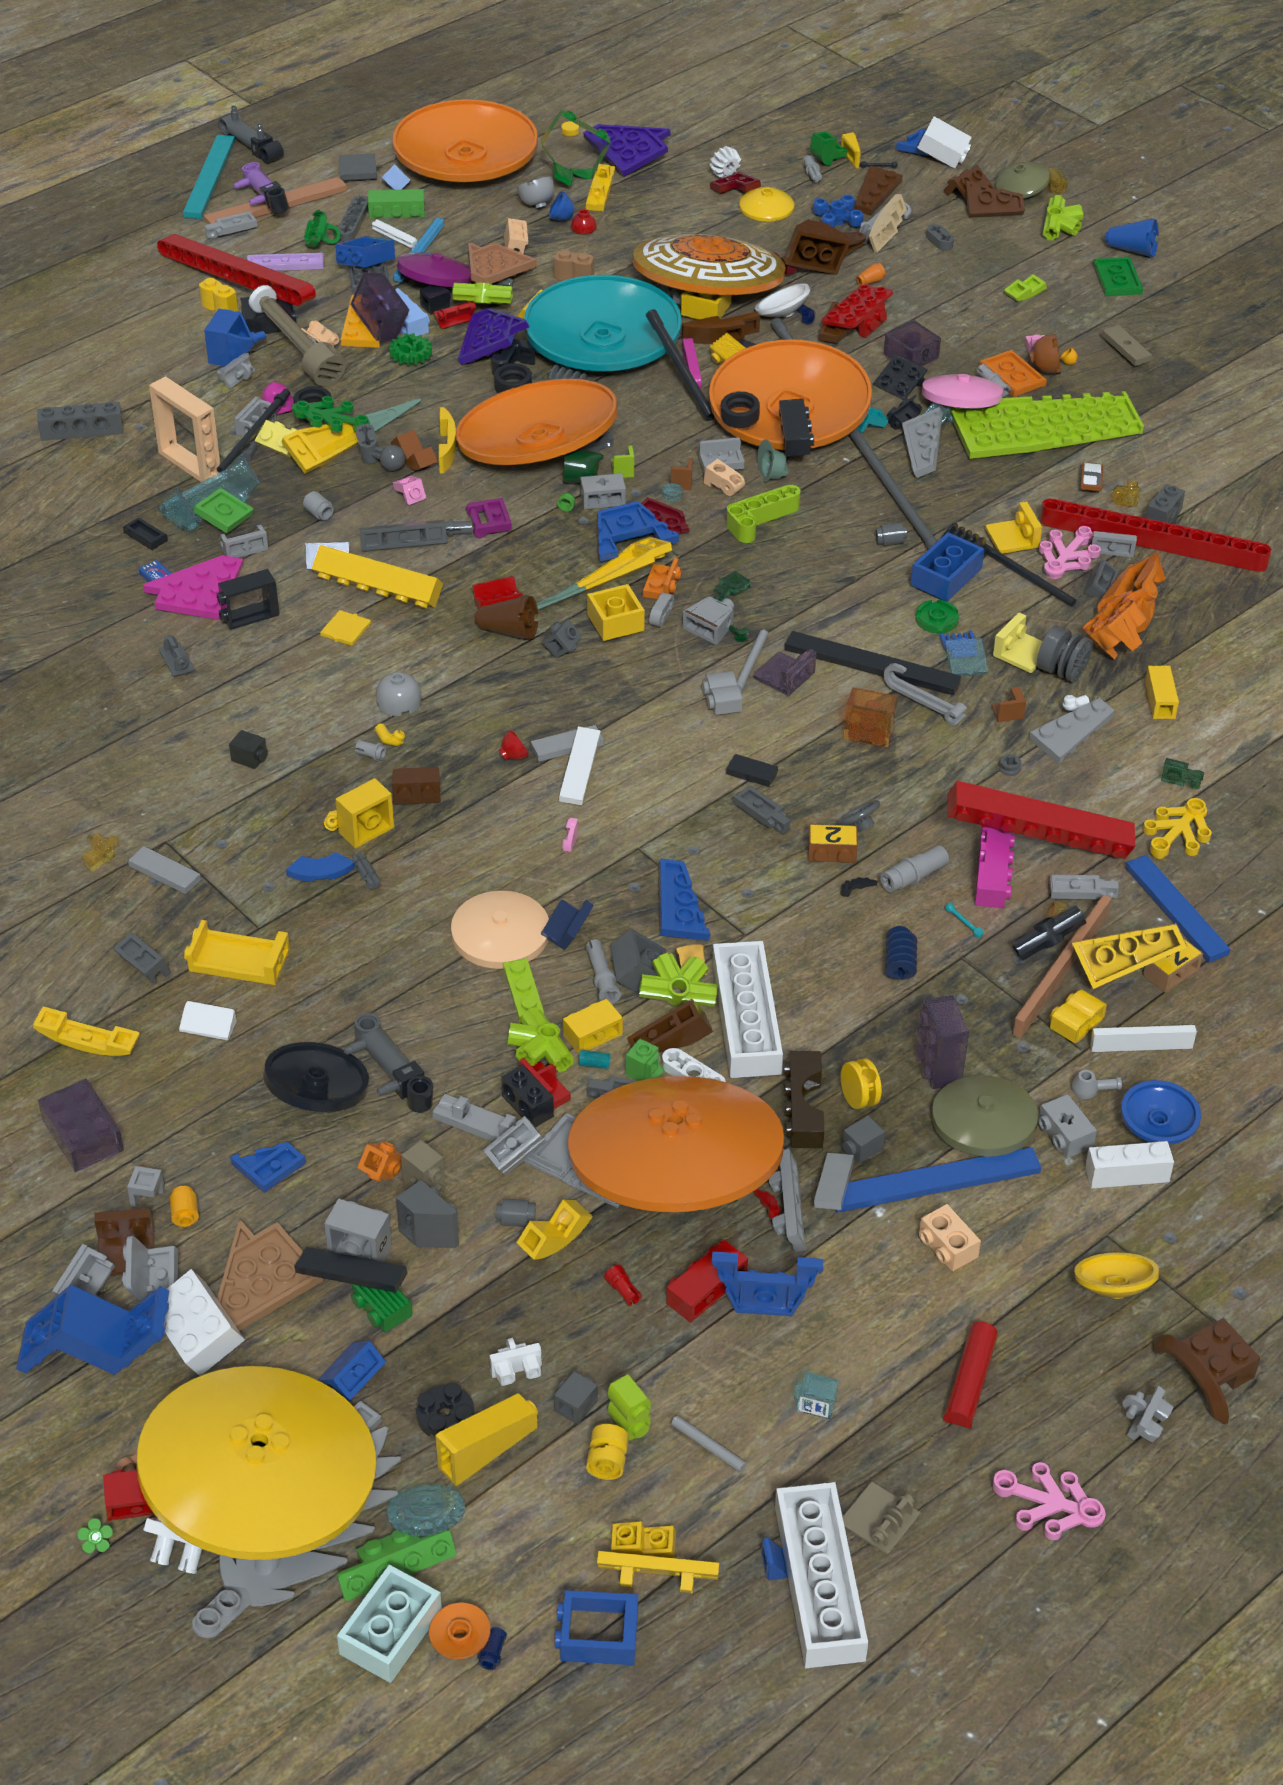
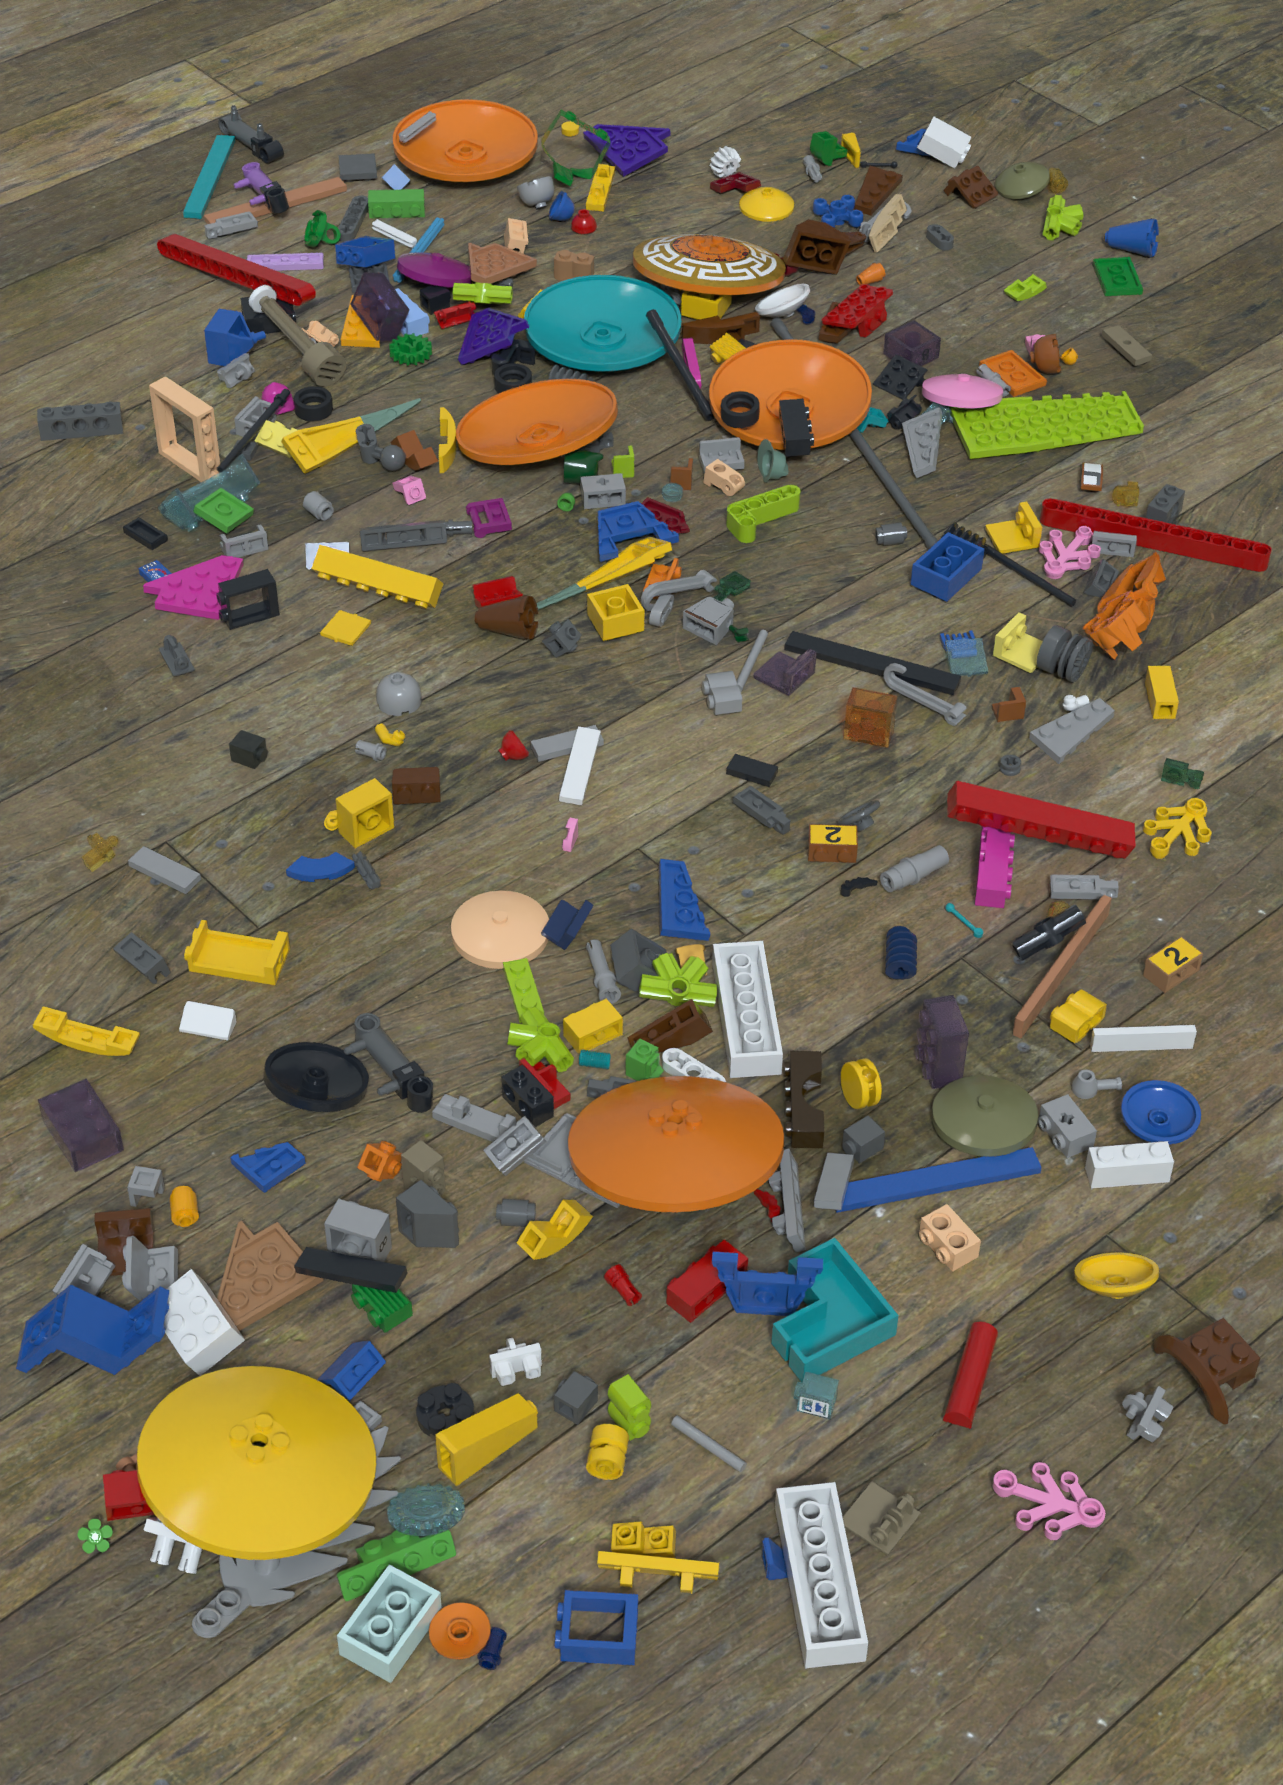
yellow brick [199,278,238,312] -> none
green plant [292,396,370,432] -> none
green tile [915,600,959,634] -> none
reddish brown wing [965,180,1025,217] -> none
yellow wedge [1072,923,1187,989] -> none
blue tile [1125,855,1230,963] -> none
none -> light grey axle [399,111,436,143]
none -> light grey piece [641,570,717,611]
none -> teal piece [771,1238,899,1384]

